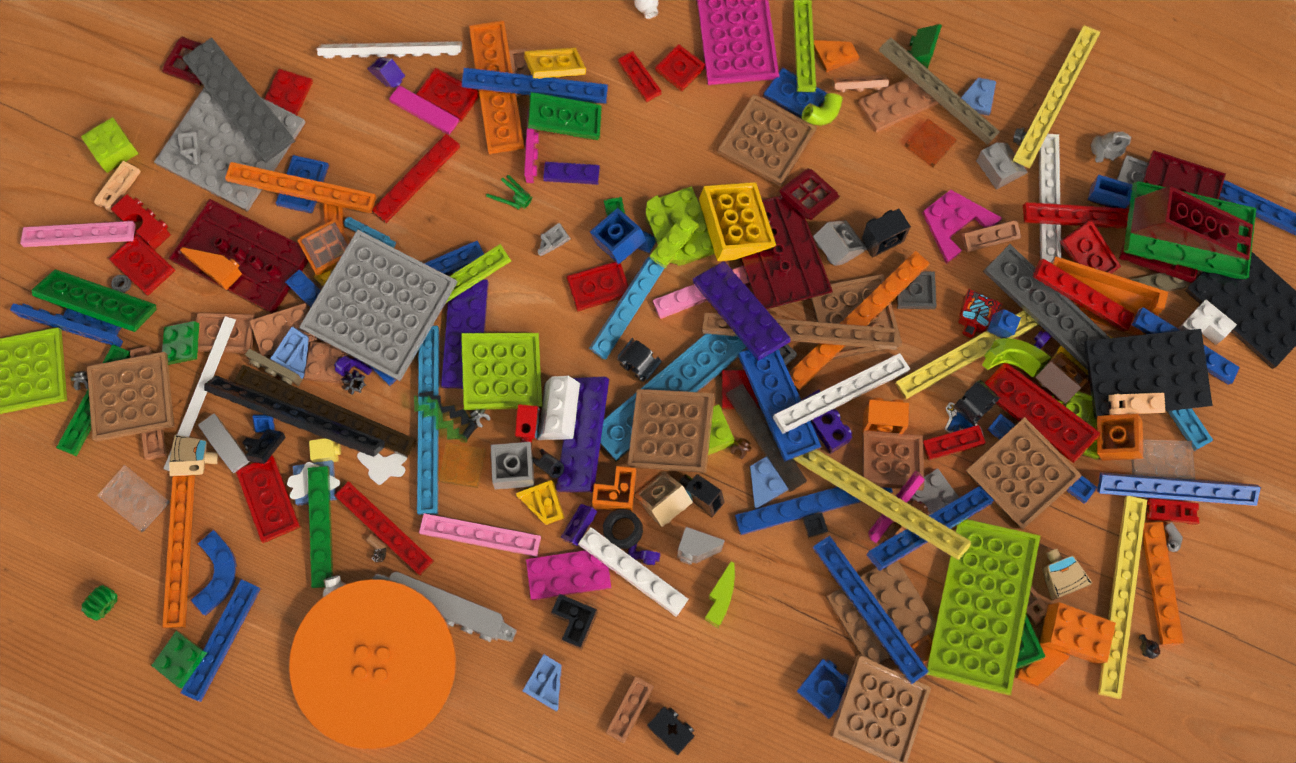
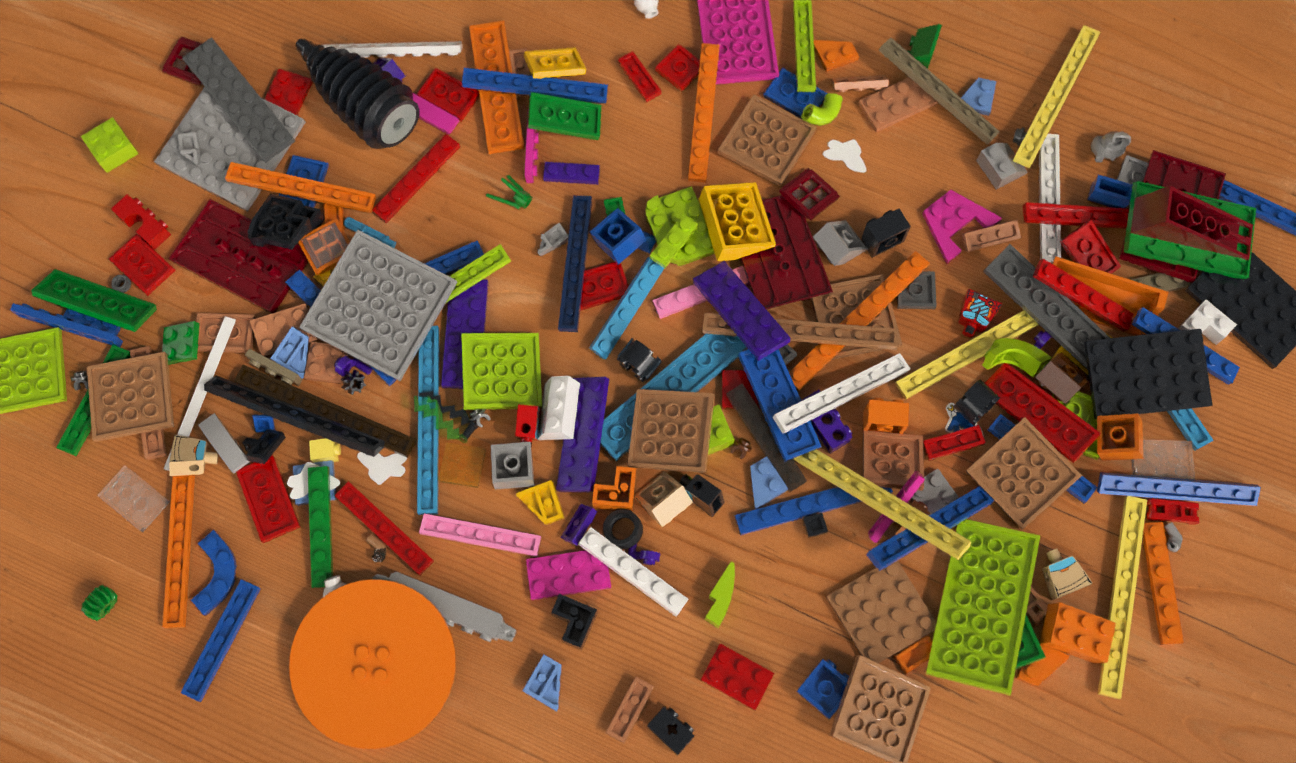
bright pink plate [20,221,136,247] -> none
light nougat plate [95,161,141,212] -> none
green plate [151,631,207,688] -> none
orange slope [180,248,242,290] -> none
black hinge [532,449,564,478] -> none
light grey slope [677,527,725,565] -> none
blue plate [813,535,929,685] -> none
clear orange plate [905,119,957,167] -> none
blue brick [987,309,1021,338] -> none
light nougat plate [1108,393,1165,415] -> none
black piece [1139,634,1161,659] -> none
none -> black slope [248,194,324,250]
none -> black cone [295,38,420,149]
none -> dark blue plate [558,195,592,332]
none -> orange plate [688,43,720,182]
none -> red plate [700,643,775,711]
none -> white sticker [823,140,867,173]

